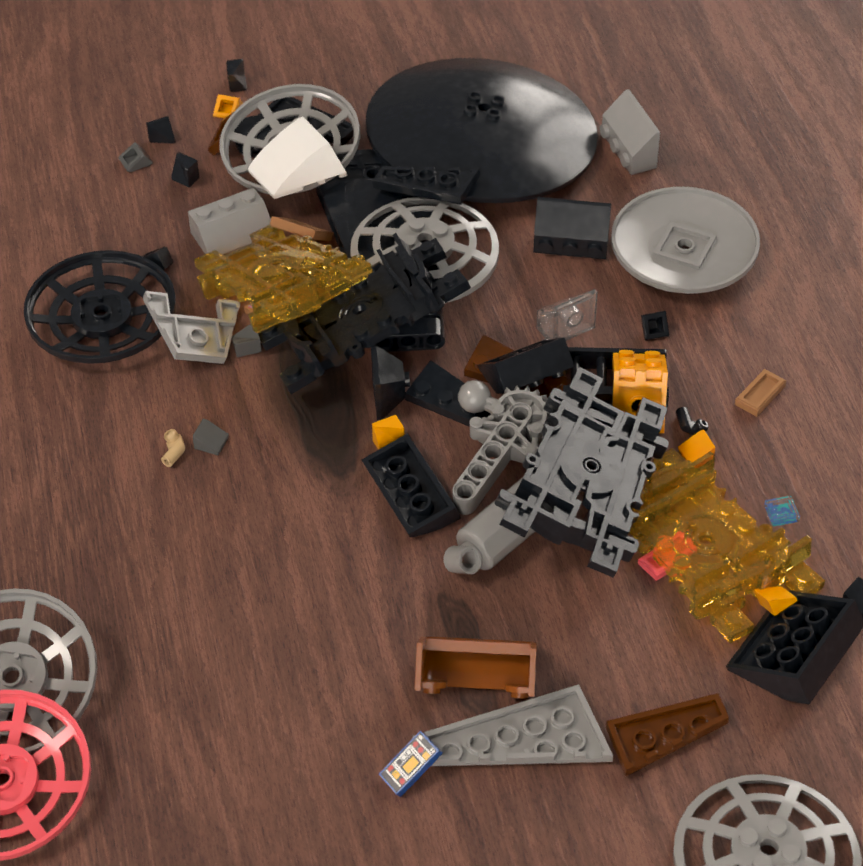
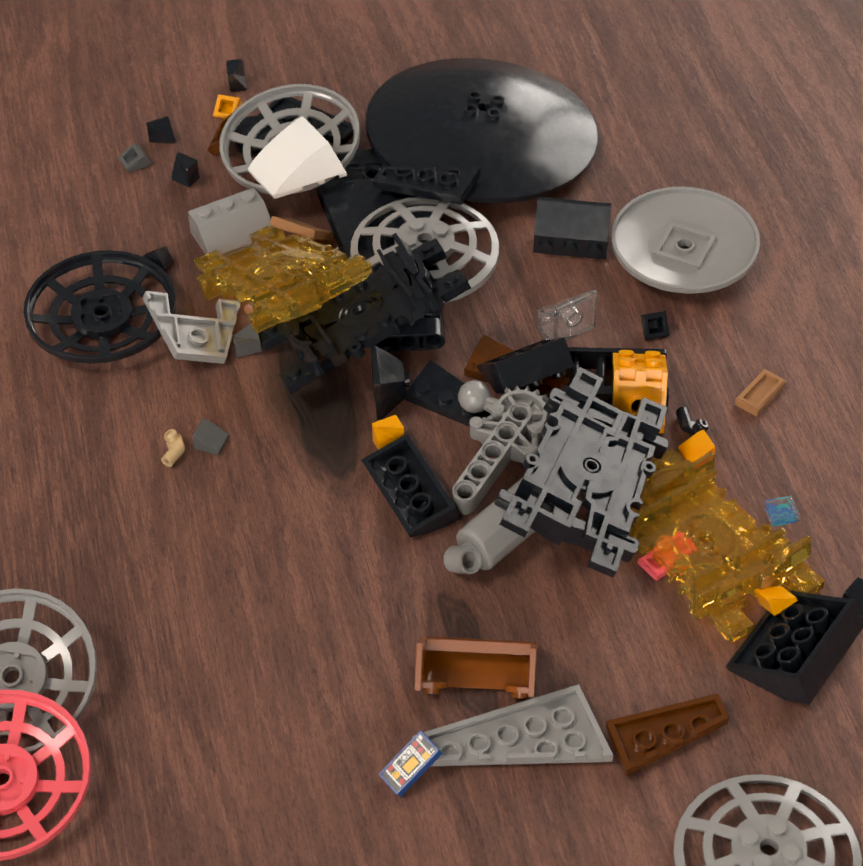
light grey slope [600,90,660,175] -> none

